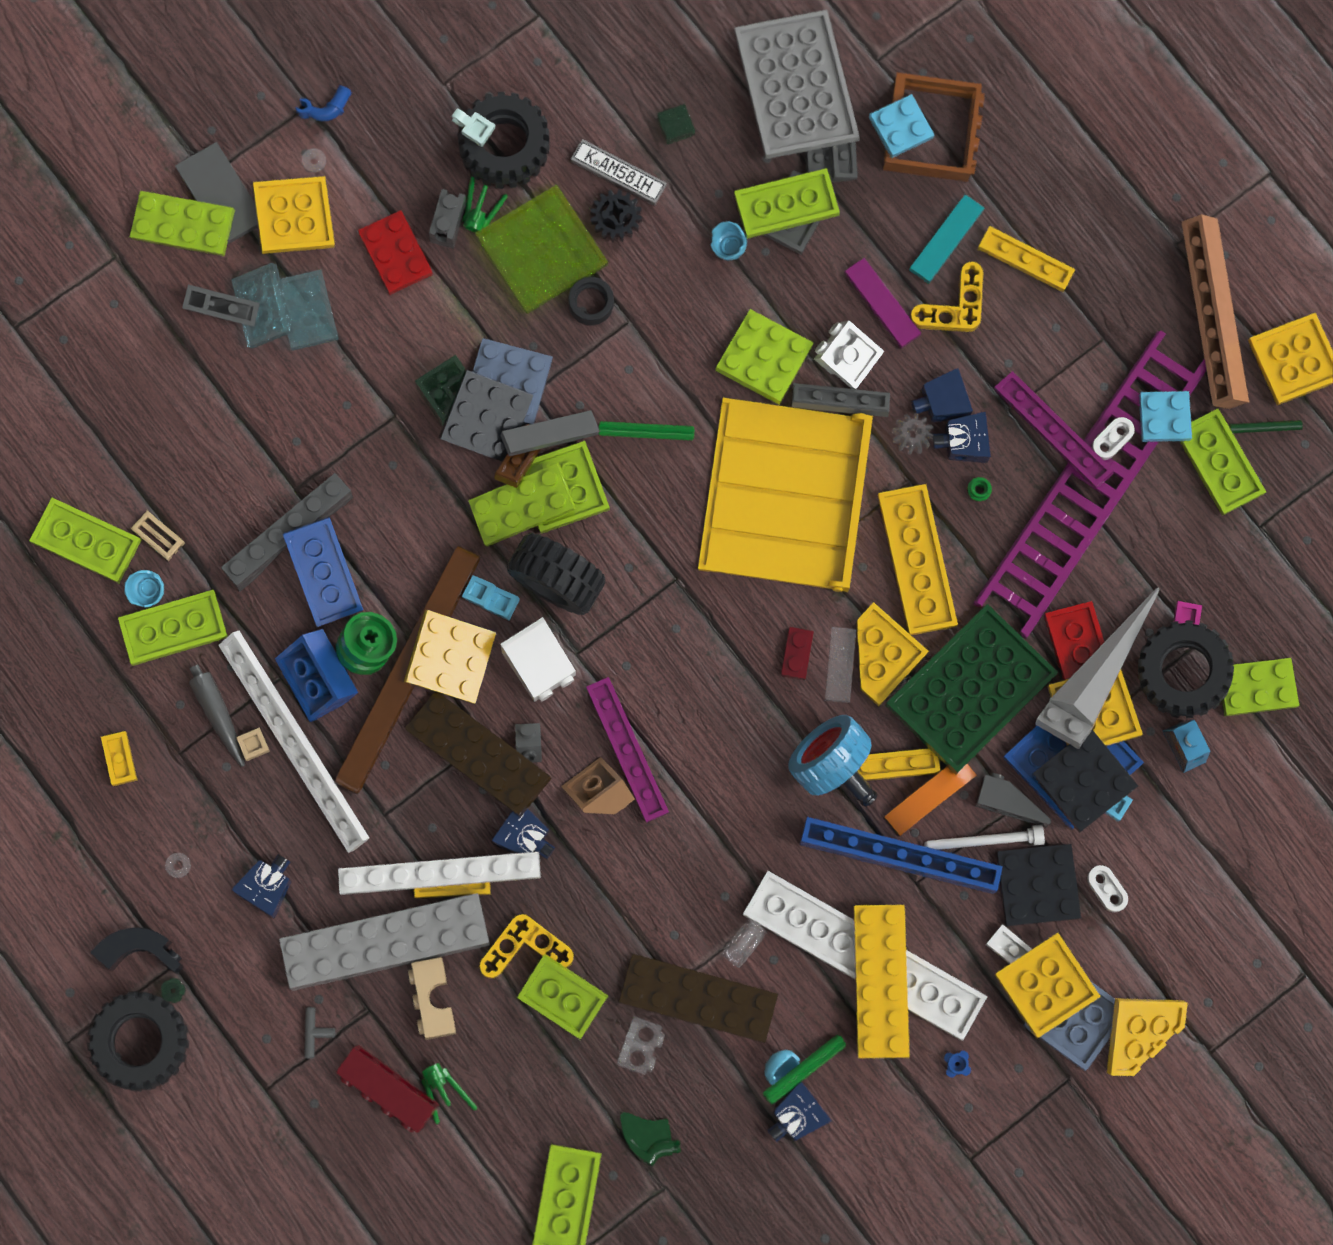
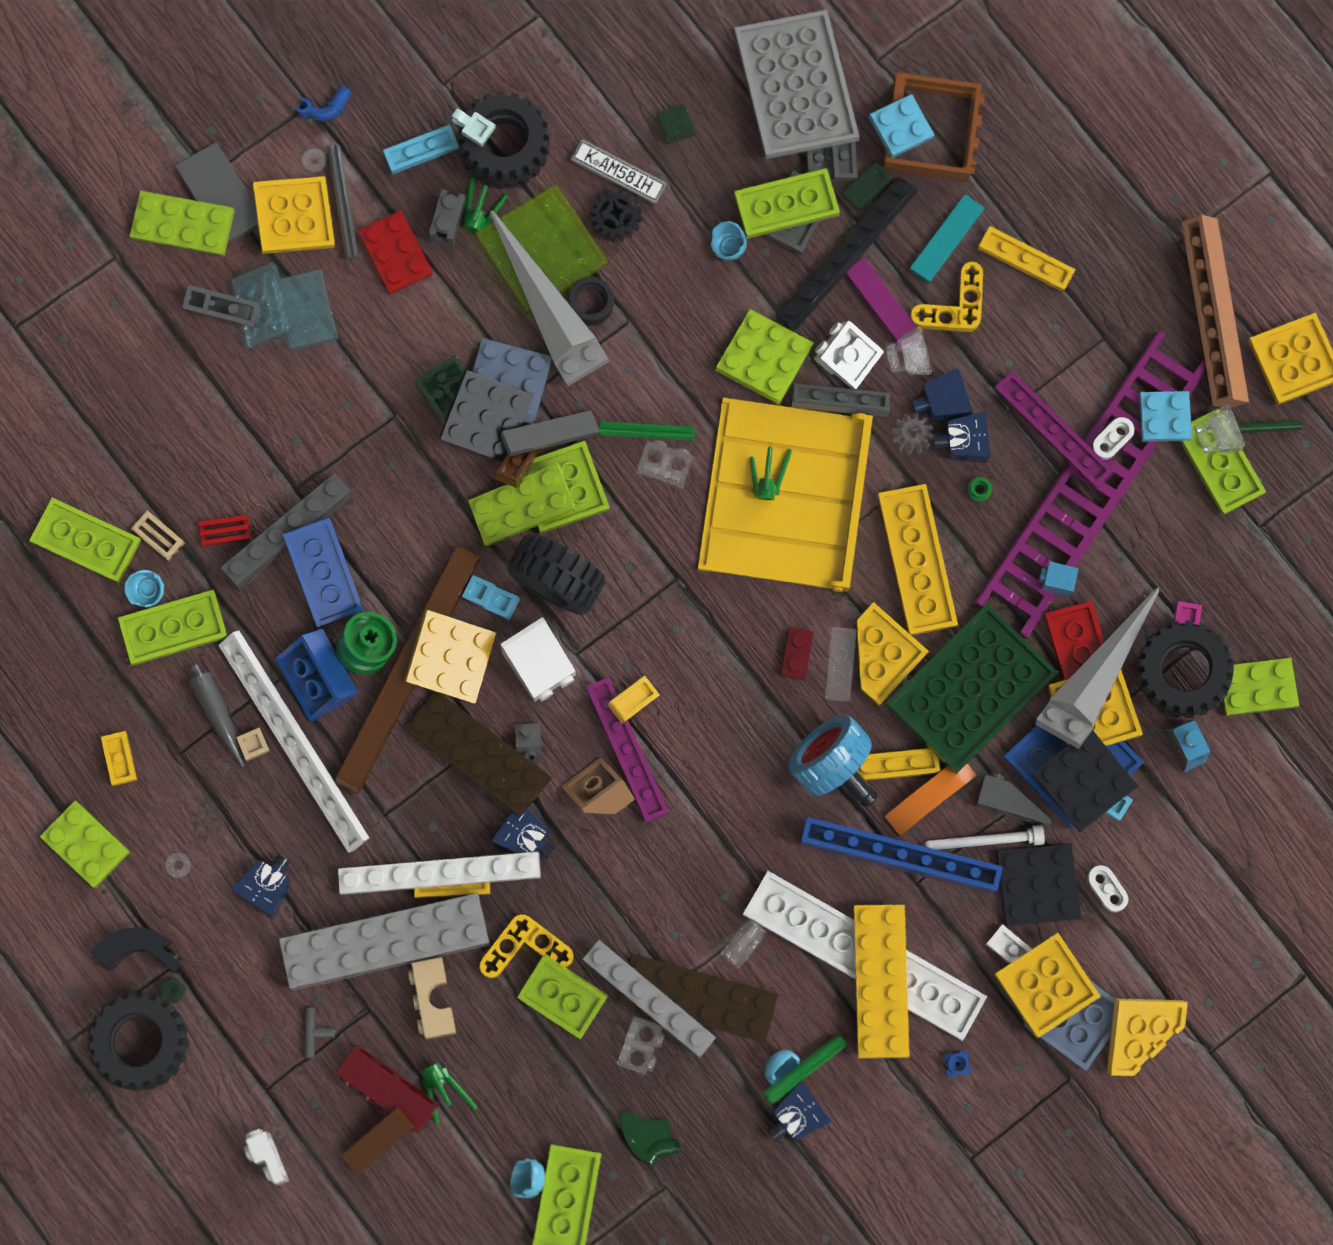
none -> lime plate [40,800,130,889]
none -> red tile [198,515,251,547]
none -> white plate [244,1129,289,1185]
none -> dark grey axle [328,145,358,260]
none -> reddish brown tile [341,1107,414,1175]
none -> medium azure plate [383,125,459,174]
none -> light grey plate [490,211,610,386]
none -> medium azure hair [510,1159,545,1198]
none -> light grey plate [583,940,716,1058]
none -> yellow tile [607,676,660,724]
none -> clear brick [637,440,693,488]
none -> green plant [750,446,792,501]
none -> black plate [776,177,918,331]
none -> clear green tile [842,162,893,212]
none -> clear piece [885,326,932,375]
none -> dark azure brick [1039,562,1079,597]
none -> clear piece [1194,404,1245,454]

